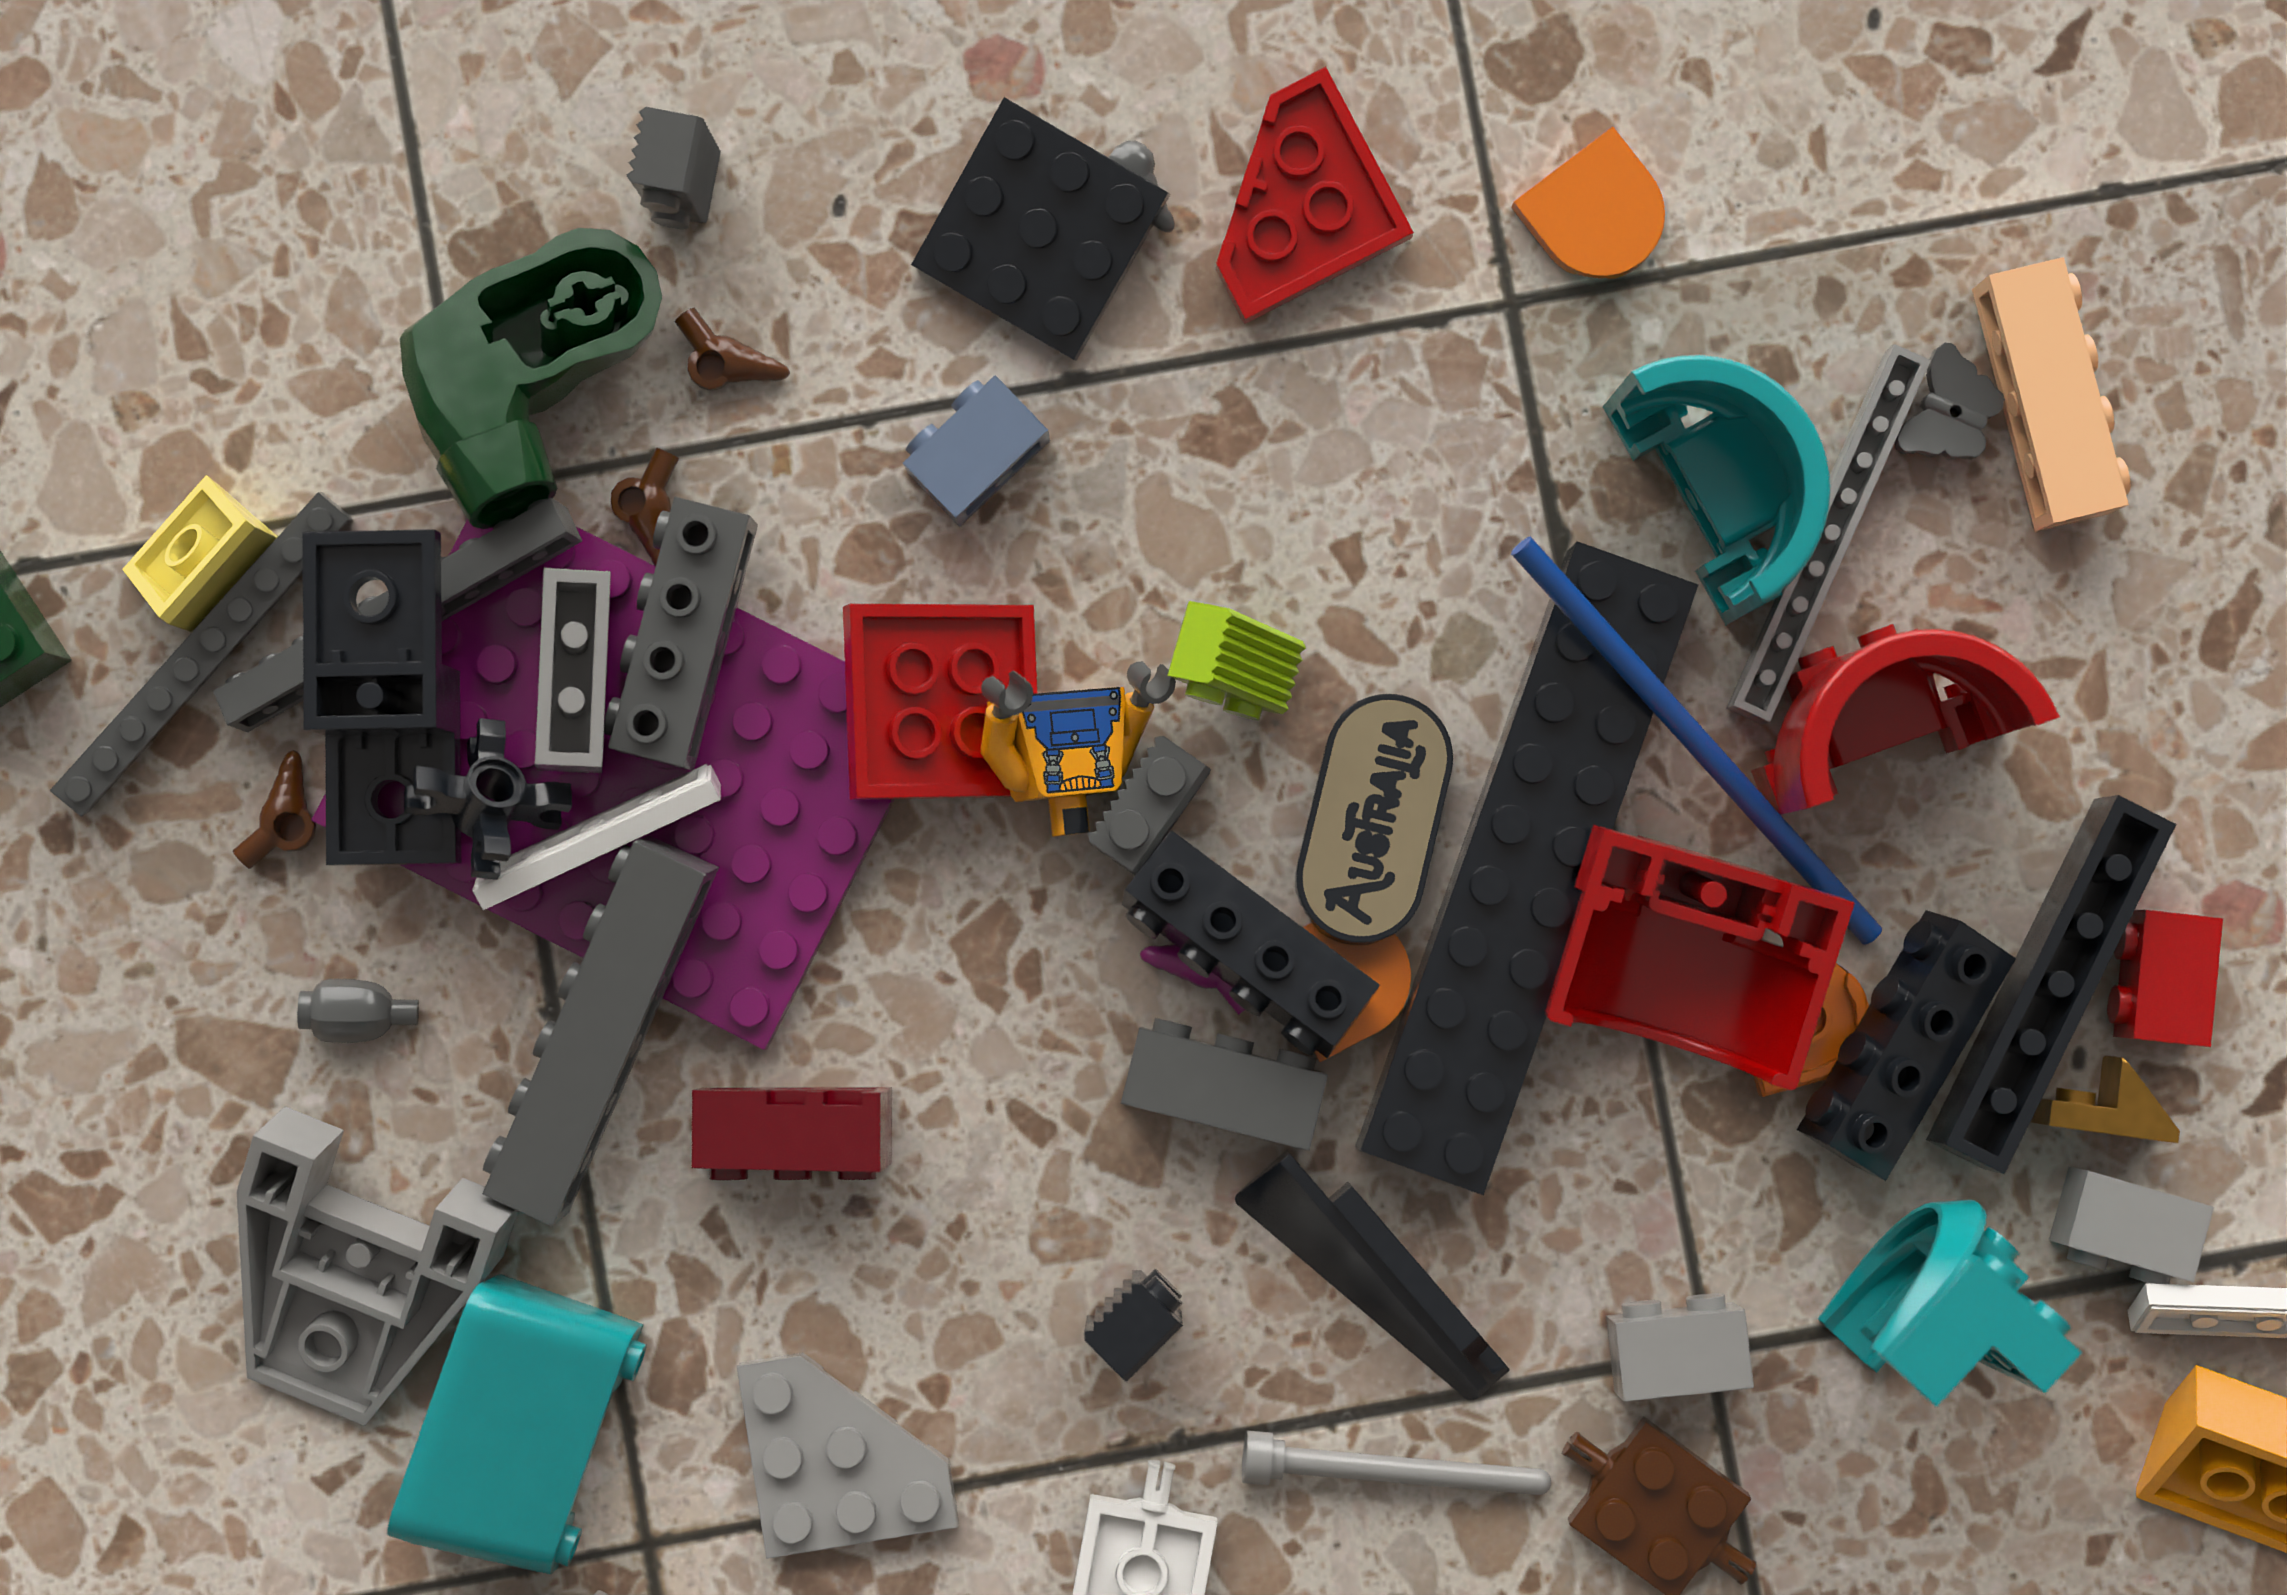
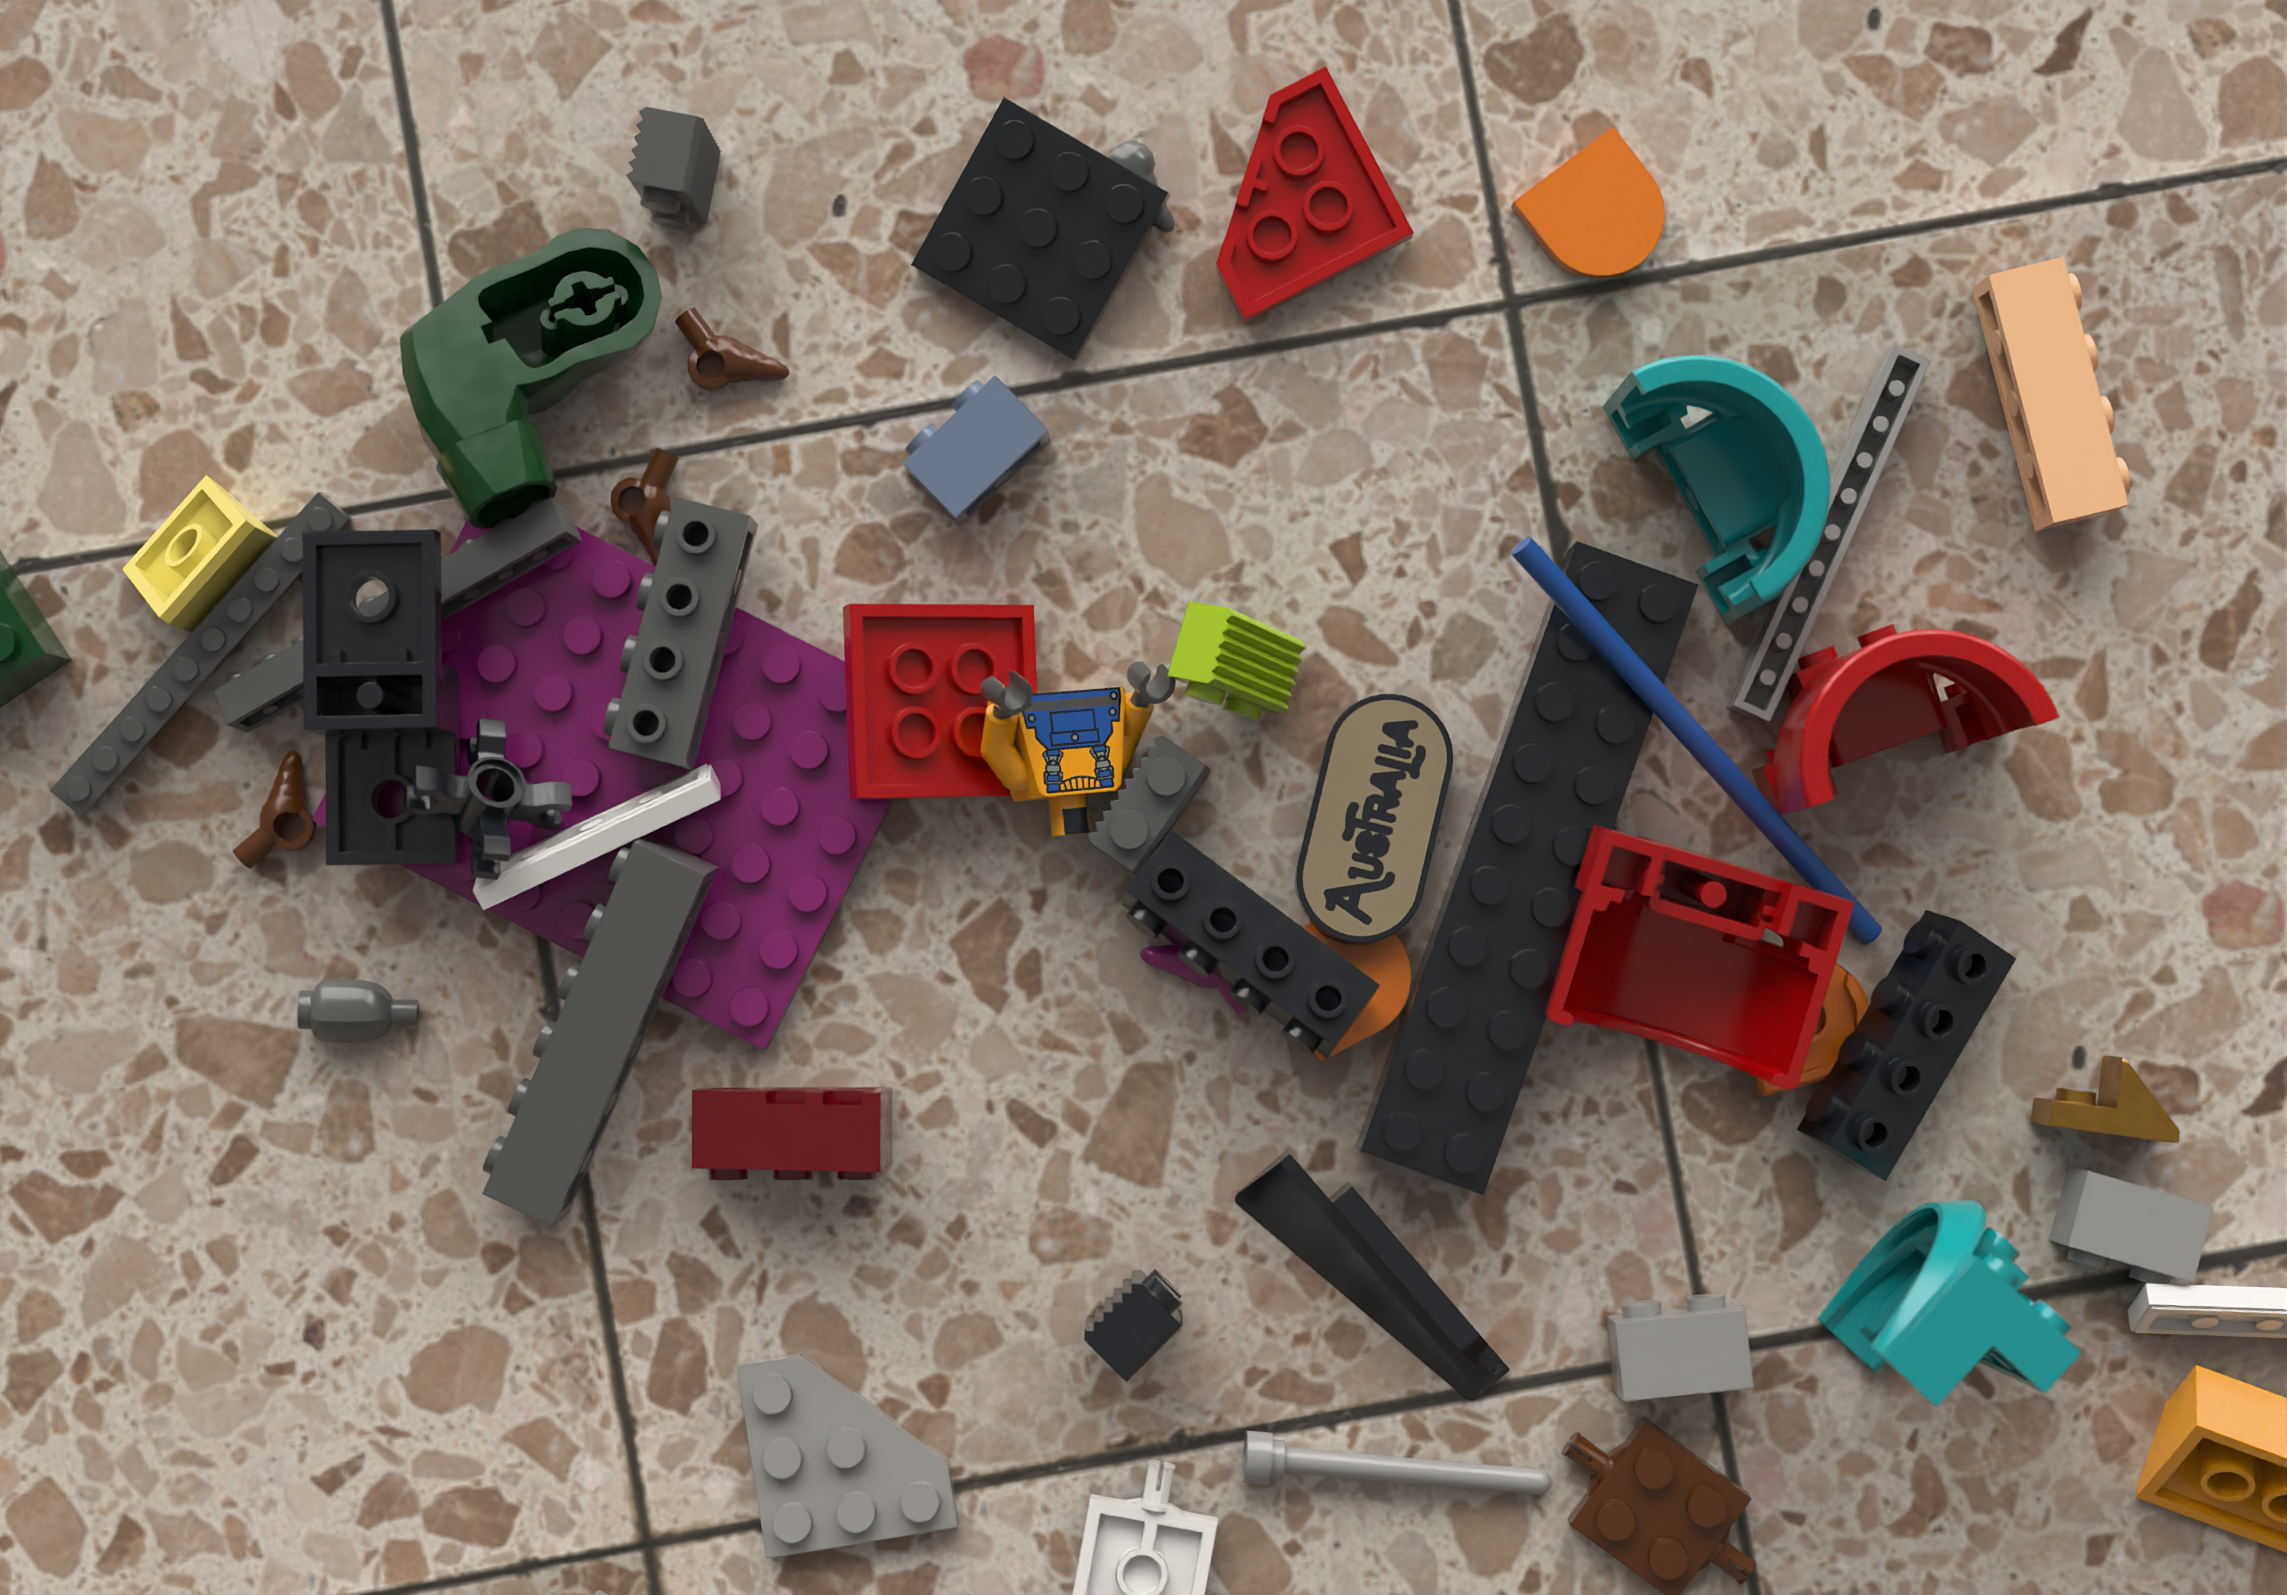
light grey wedge [237,1107,519,1426] -> none
teal windscreen [387,1274,647,1574] -> none
light grey brick [535,568,611,773] -> none
dark grey brick [1121,1018,1328,1151] -> none
dark grey animal [1895,343,2005,460] -> none
black brick [1926,795,2177,1174] -> none
red brick [2107,910,2223,1047] -> none

